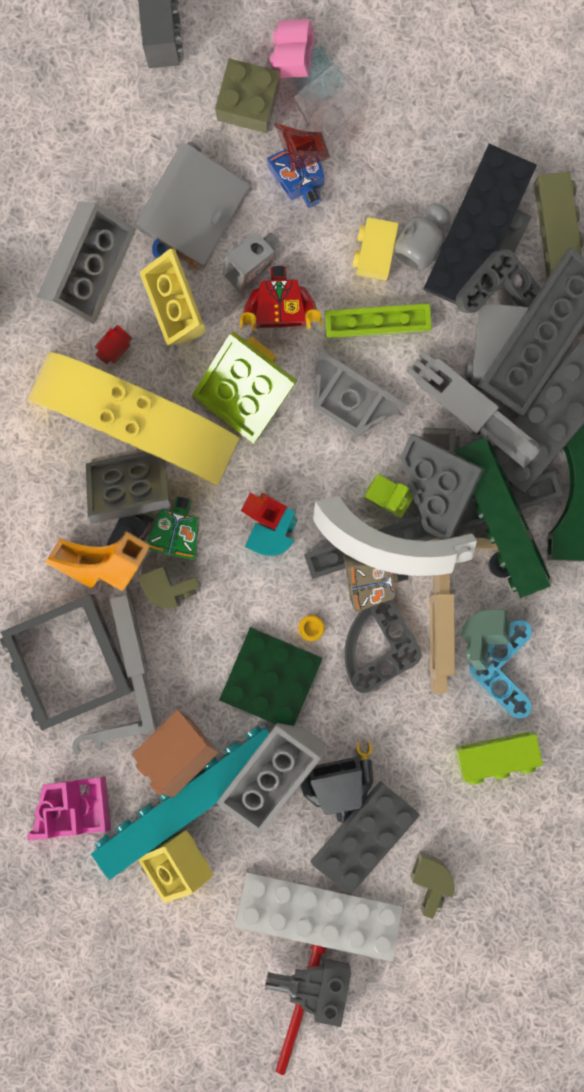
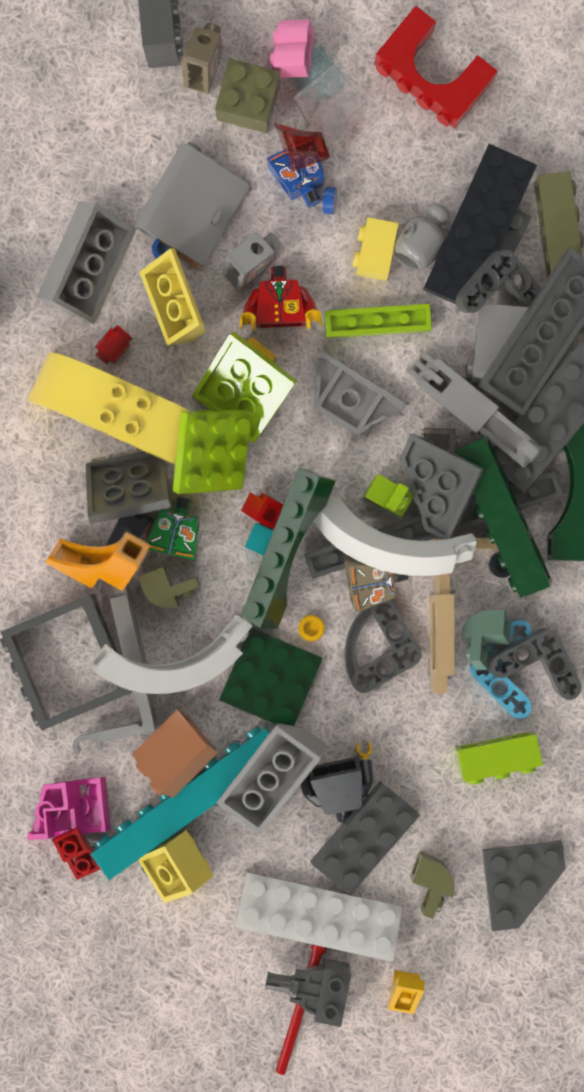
none -> red slope [52,827,100,880]
none -> white arch [88,615,252,694]
none -> lime plate [173,410,252,494]
none -> dark tan torso [182,23,221,95]
none -> arch [240,467,336,629]
none -> blue tile [323,187,337,215]
none -> red arch [374,6,498,129]
none -> yellow slope [388,970,425,1014]
none -> dark grey plate [482,841,565,931]
none -> dark grey beam [487,628,582,700]

